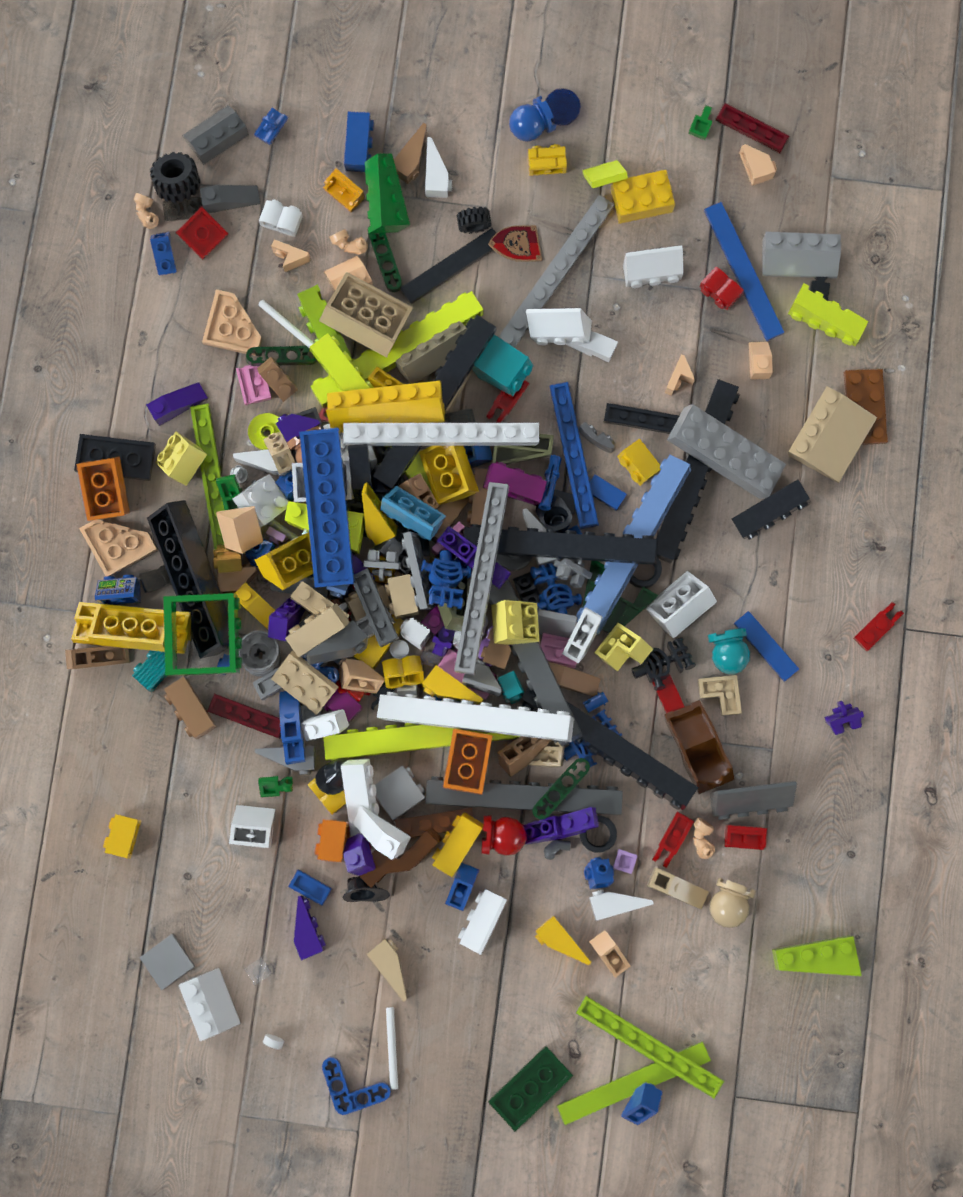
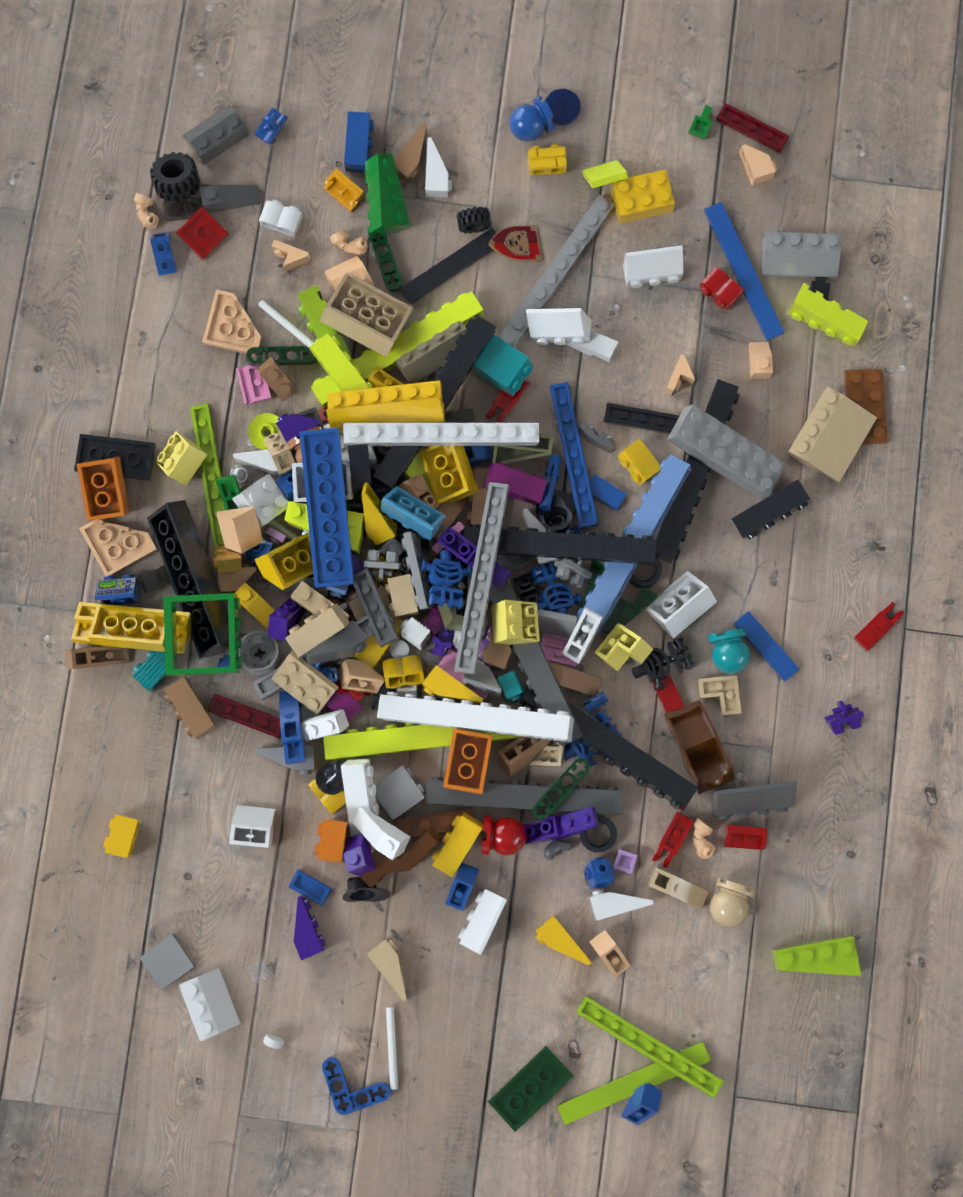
dark purple slope [146,382,208,426] -> none
green plate [258,776,293,797] -> none

